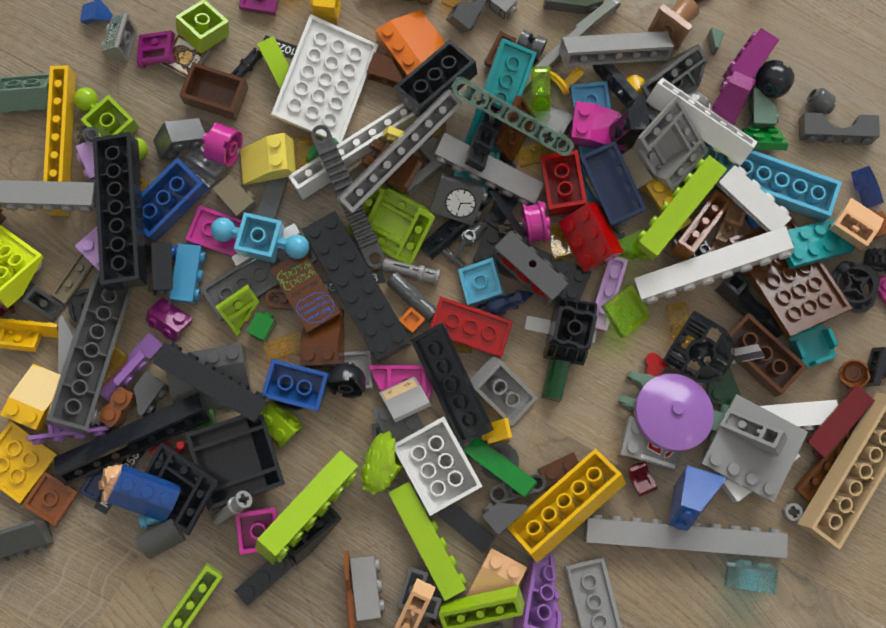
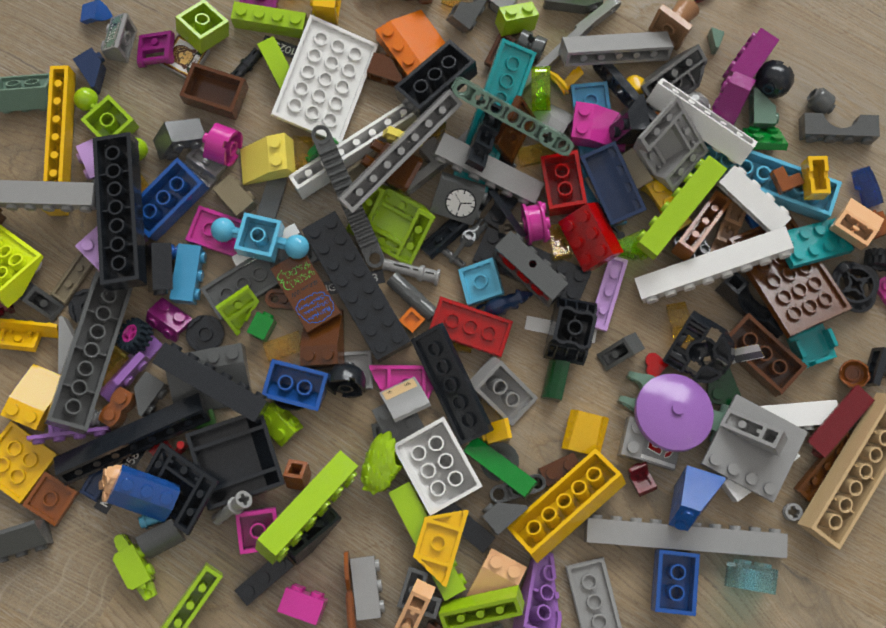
dark grey hinge [76,126,99,144] -> none
clear neon green plate [601,284,651,338] -> none
none -> dark blue slope [73,47,106,95]
none -> lime hinge [113,534,157,601]
none -> black wheel [116,317,154,355]
none -> black tile [186,315,225,351]
none -> lime brick [231,1,308,39]
none -> dark pink brick [277,583,328,625]
none -> dark orange brick [283,459,312,491]
none -> yellow wing [413,510,469,587]
none -> lime brick [495,1,539,36]
none -> yellow slope [561,409,609,455]
none -> dark grey slope [597,332,645,371]
none -> blue brick [651,549,700,616]
none -> dark orange piece [769,166,804,195]
none -> yellow brick [801,156,831,200]

